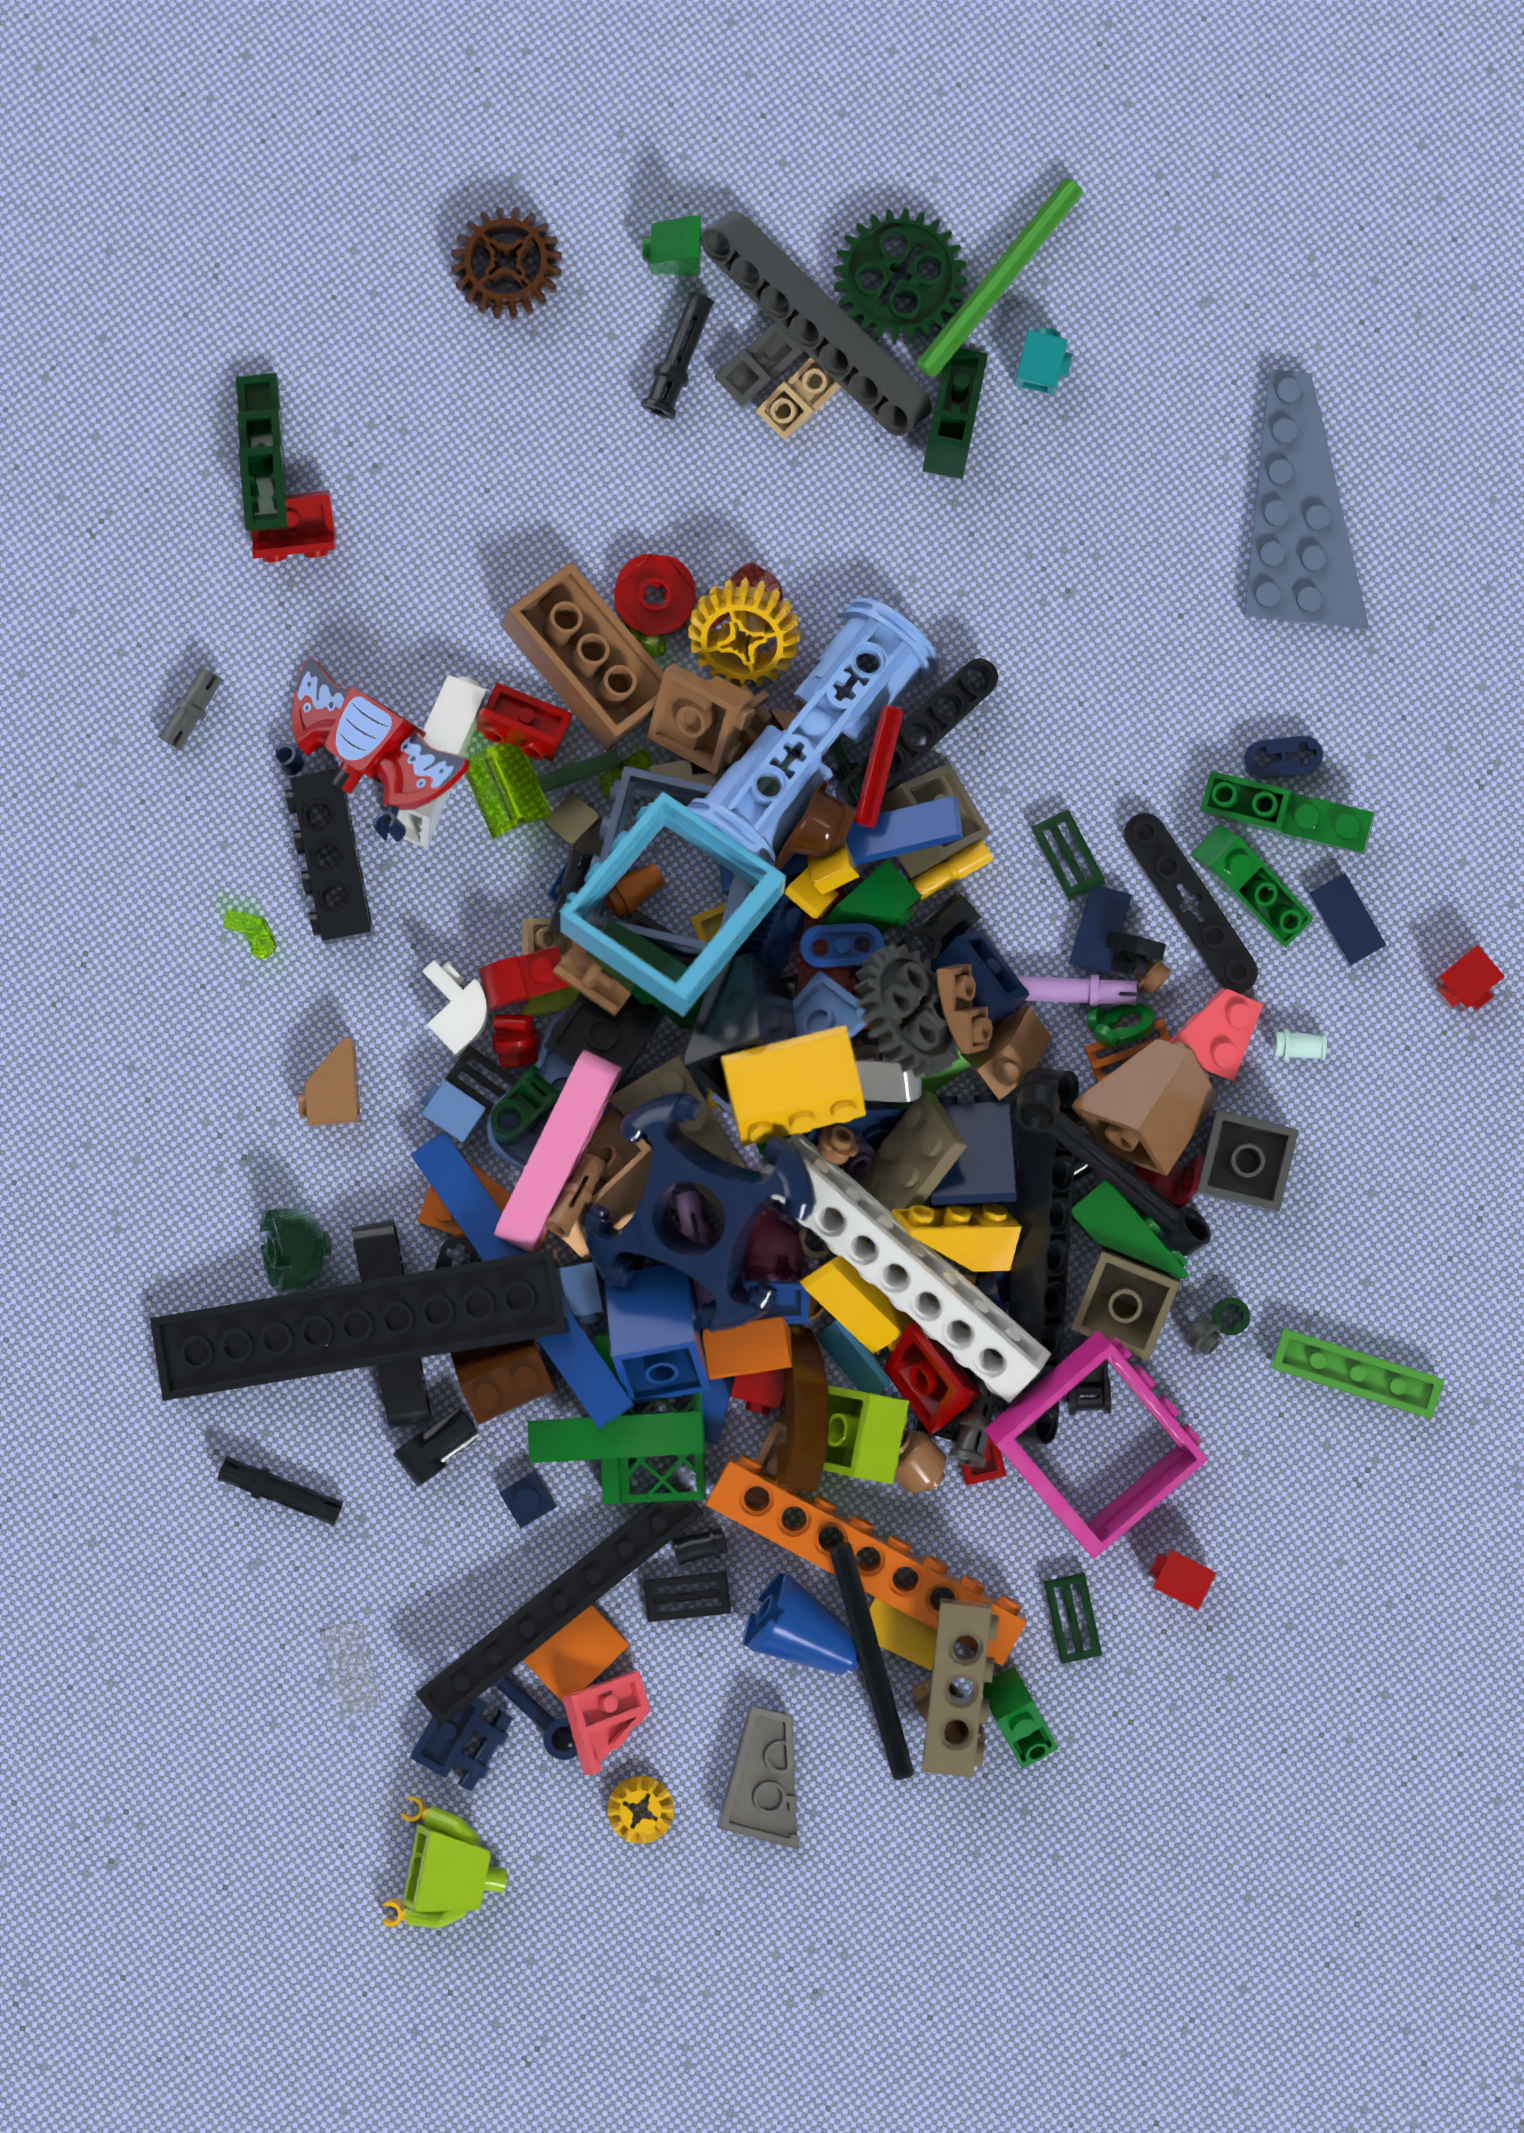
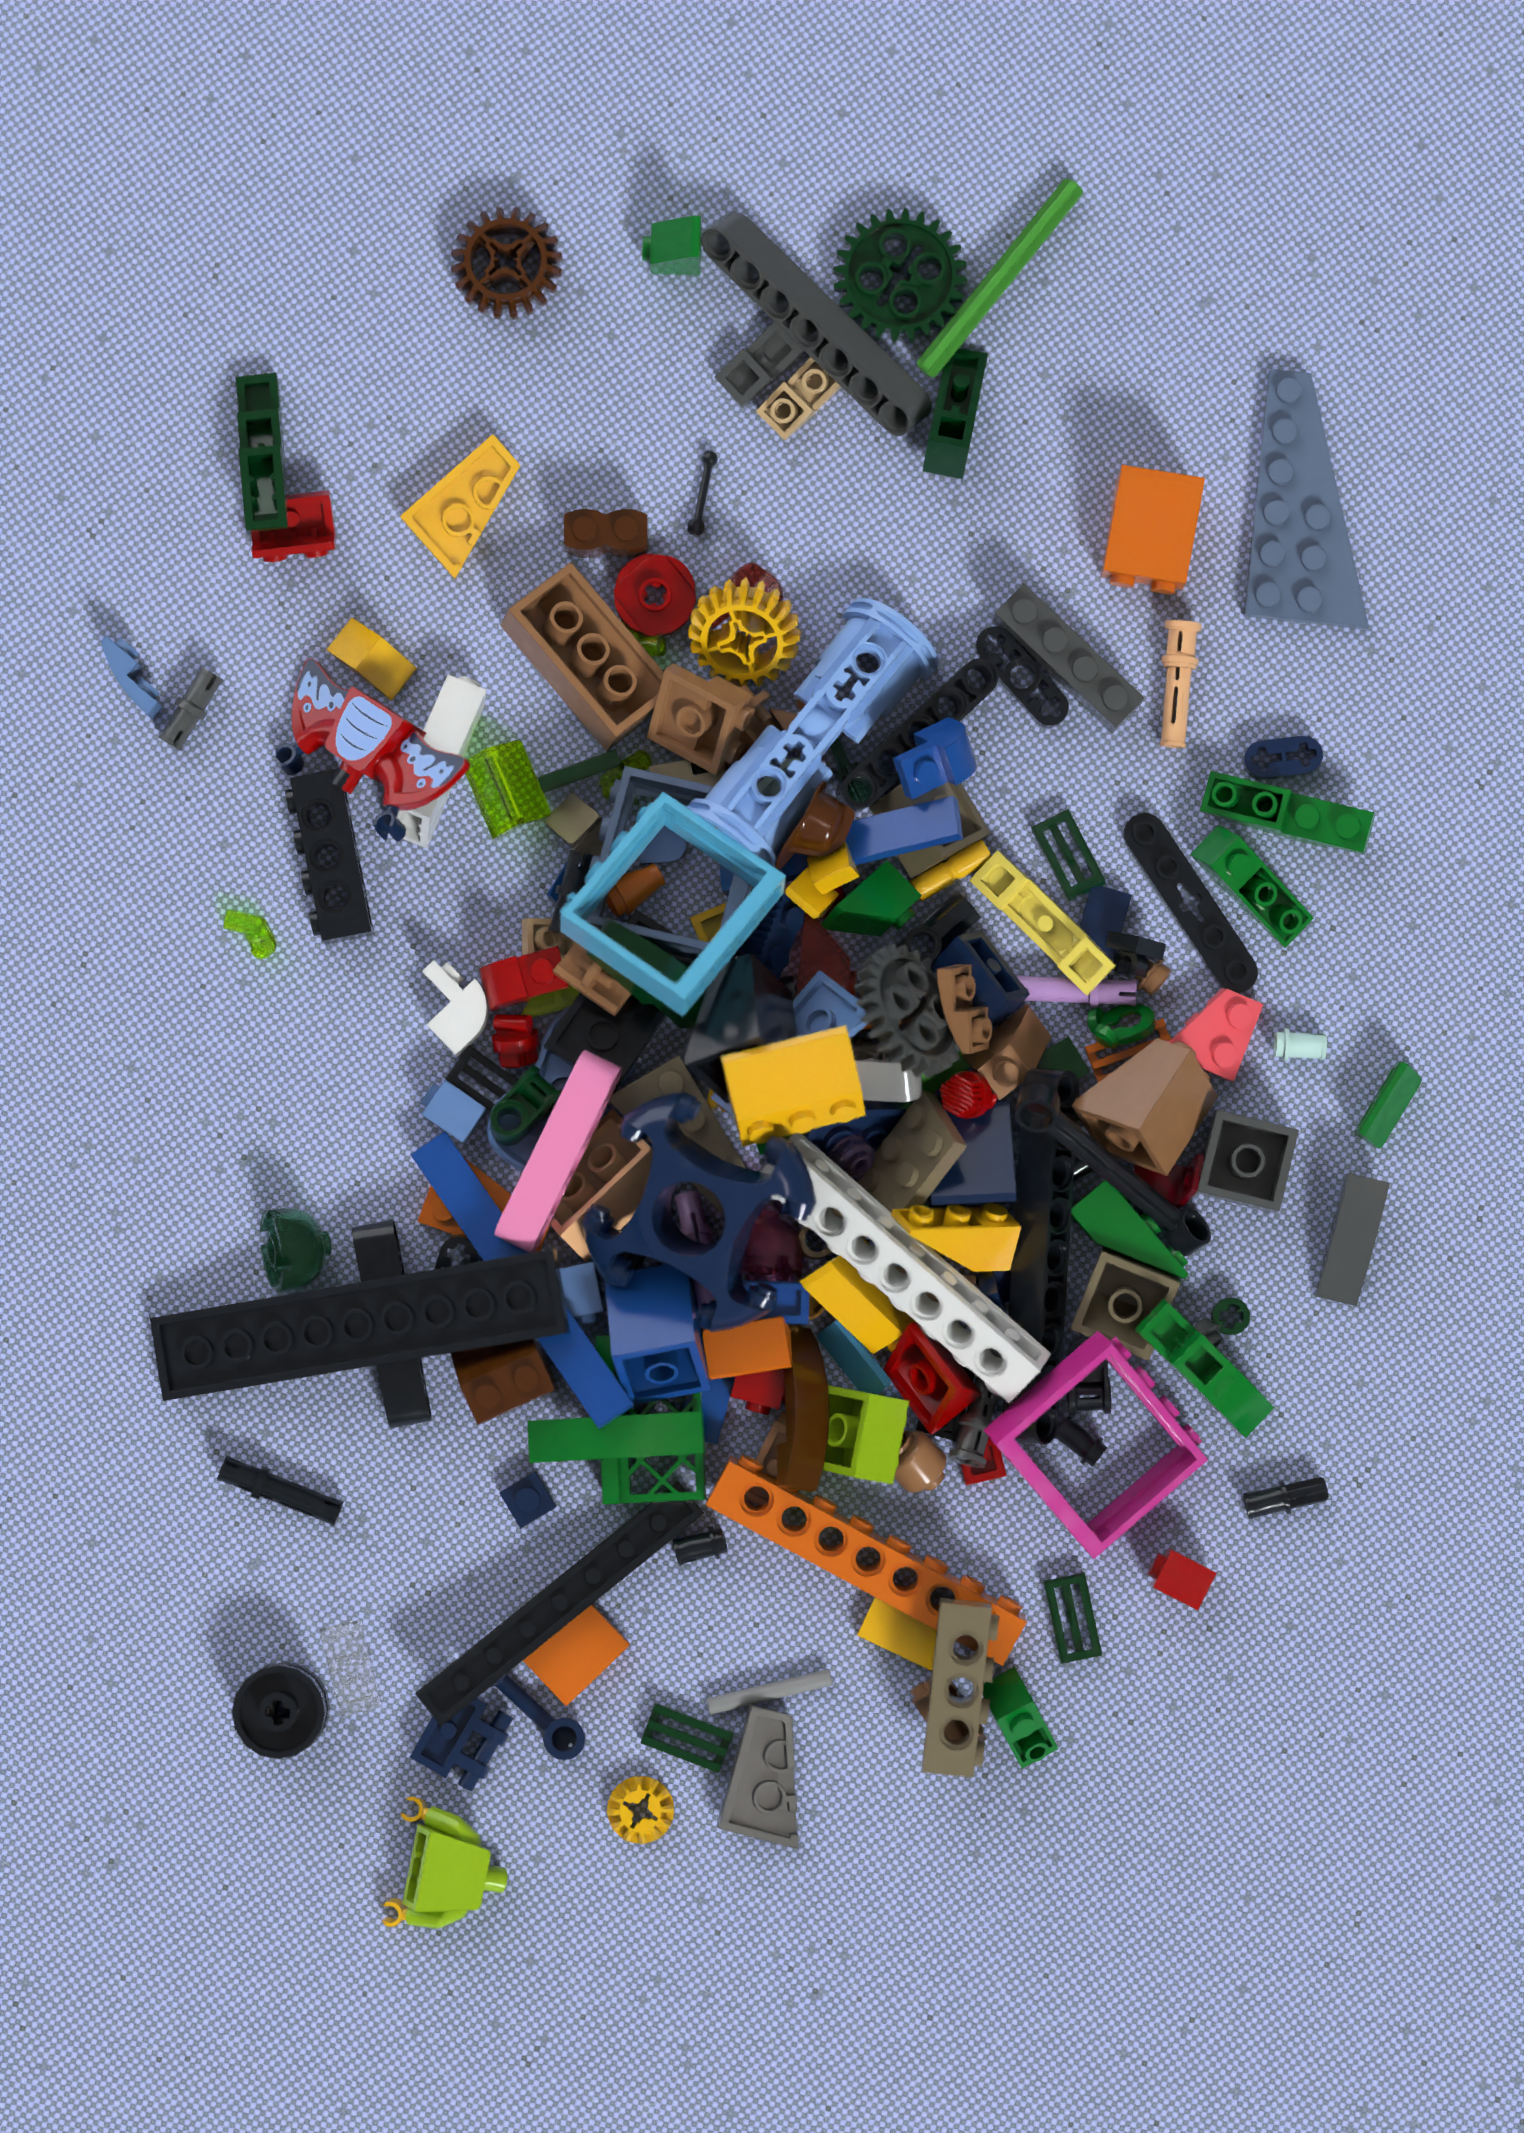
medium nougat slope [298,1038,361,1127] -> none
black piece [393,1407,481,1487] -> none
red bracket [476,682,573,762] -> none
medium nougat pin [545,1153,607,1237] -> none
coral wing [562,1671,650,1775] -> none
black pin [640,292,714,419] -> none
black tile [643,1571,731,1622] -> none
blue cone [742,1573,860,1675] -> none
blue plate [799,923,884,969] -> none
medium nougat plate [817,1125,858,1164] -> none
black axle [829,1542,914,1780] -> none
red axle [854,705,903,828] -> none
teal brick [1014,327,1073,396] -> none
bright green plate [1270,1328,1445,1419] -> none
dark blue tile [1308,873,1386,966] -> none
red brick [1434,945,1505,1011] -> none
none -> medium blue slope [101,636,163,720]
none -> black wheel [232,1662,330,1759]
none -> yellow slope [326,617,417,701]
none -> yellow wing [400,434,520,580]
none -> reddish brown brick [564,509,649,558]
none -> medium blue tile [639,826,687,865]
none -> dark green tile [640,1702,734,1773]
none -> black hinge [687,451,718,535]
none -> light grey bar [707,1669,833,1715]
none -> blue brick [893,717,977,800]
none -> red piece [940,1071,997,1119]
none -> light yellow slope [969,850,1116,996]
none -> black beam [975,626,1069,728]
none -> dark grey brick [993,583,1145,734]
none -> dark green tile [1037,1036,1090,1079]
none -> black pin [1054,1416,1108,1467]
none -> orange slope [1101,465,1205,594]
none -> green slope [1135,1299,1274,1438]
none -> light nougat pin [1159,620,1202,748]
none -> black axle [1243,1477,1328,1520]
none -> dark grey slope [1315,1173,1390,1306]
none -> green slope [1354,1061,1422,1149]

